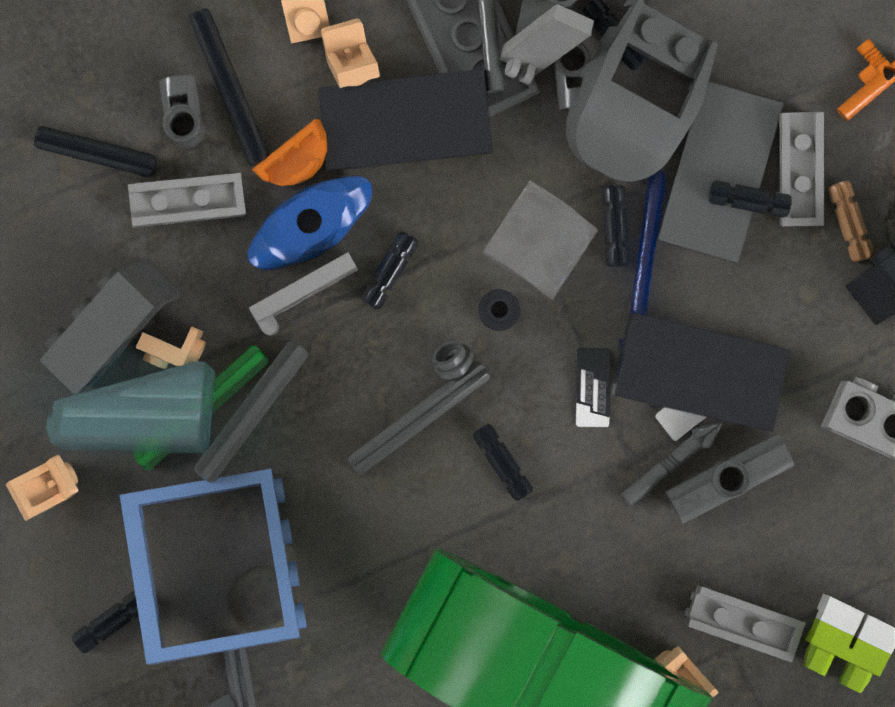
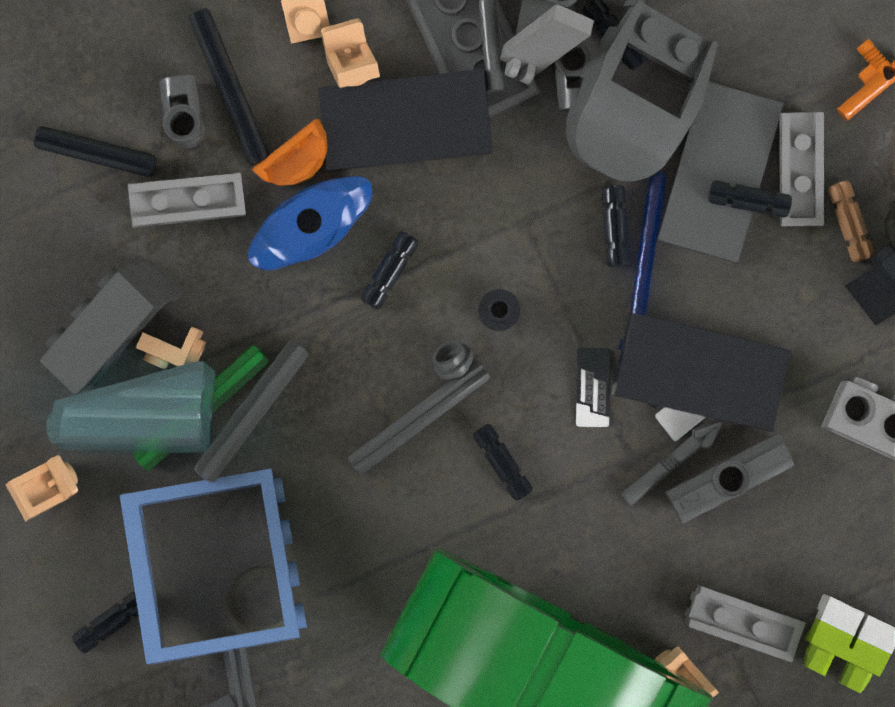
light grey hinge [249,252,358,336] -> none
clear slope [483,180,598,300] -> none

